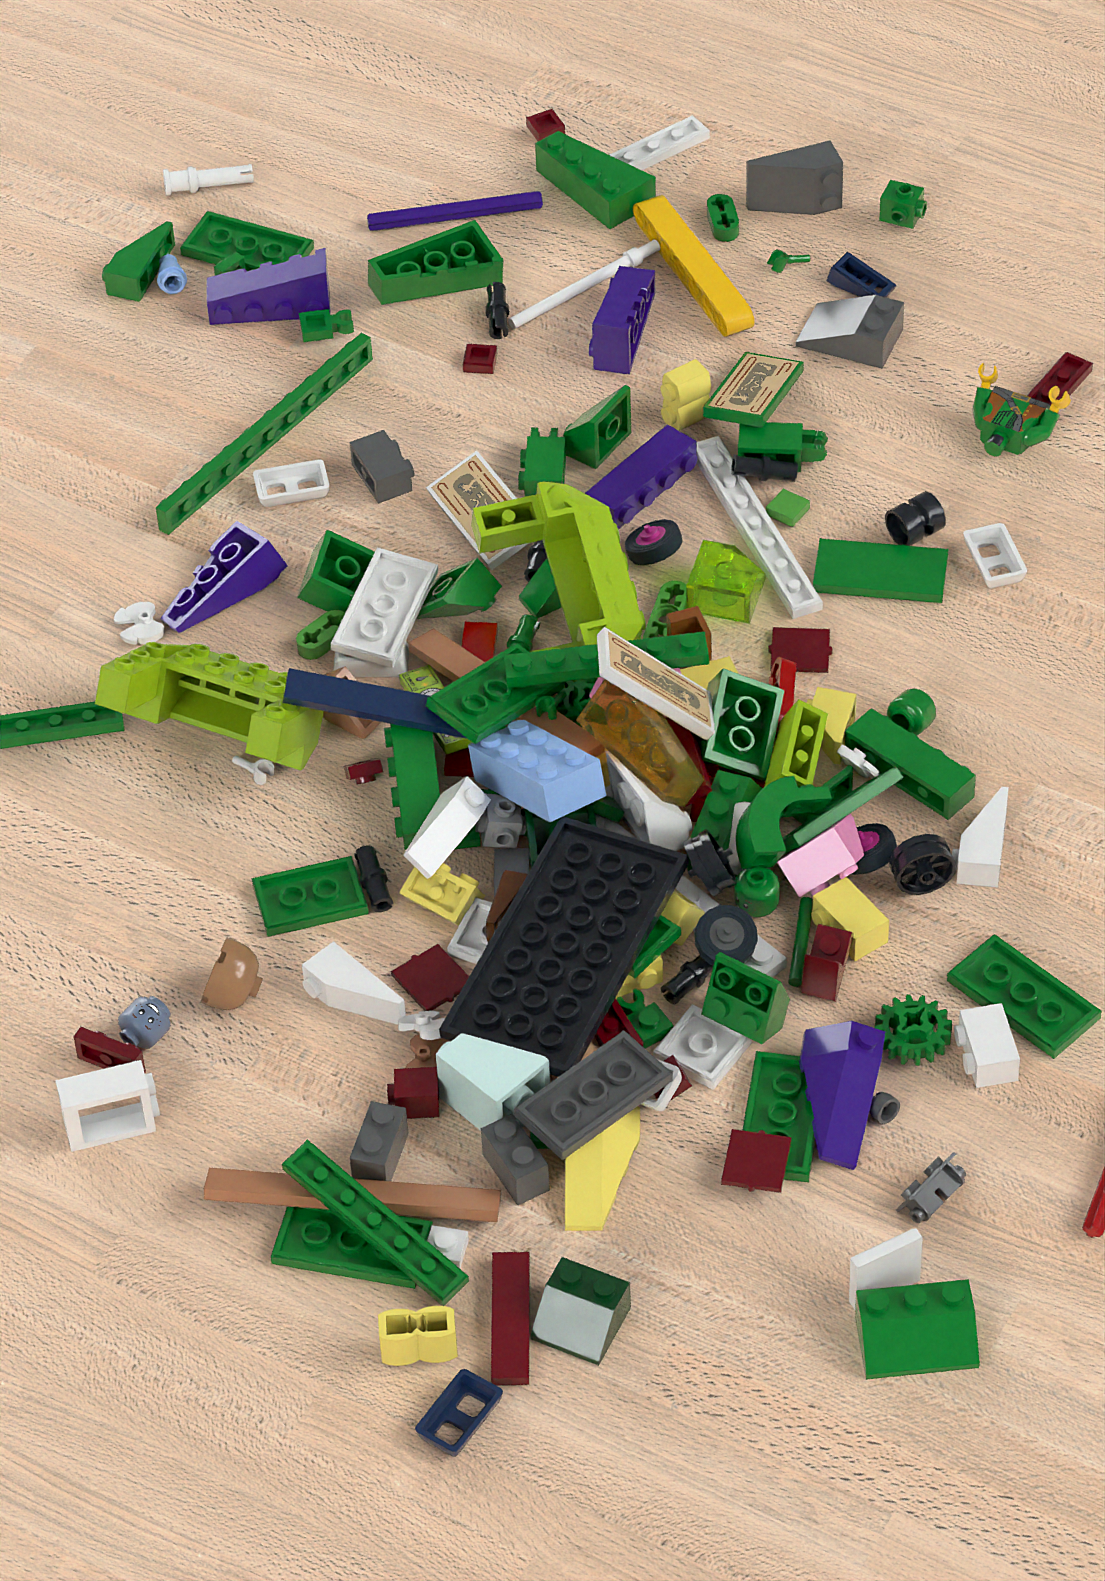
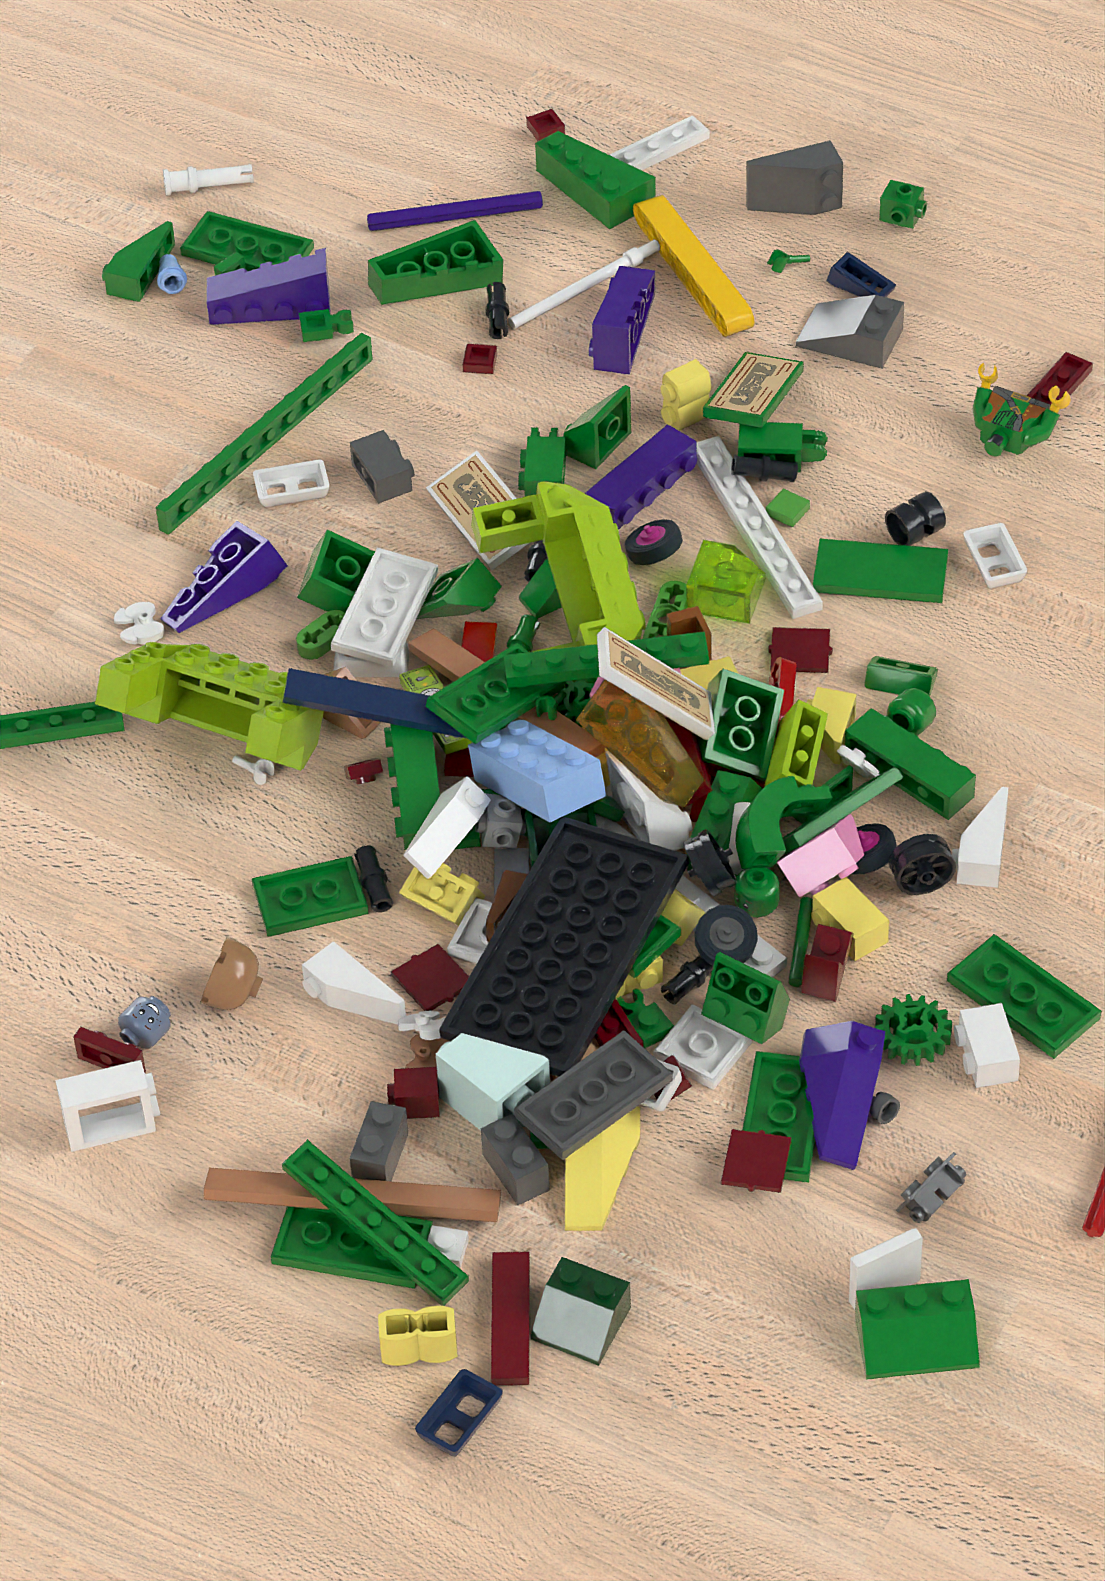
green beam [707,194,739,242] -> none
none -> green slope [864,656,938,696]

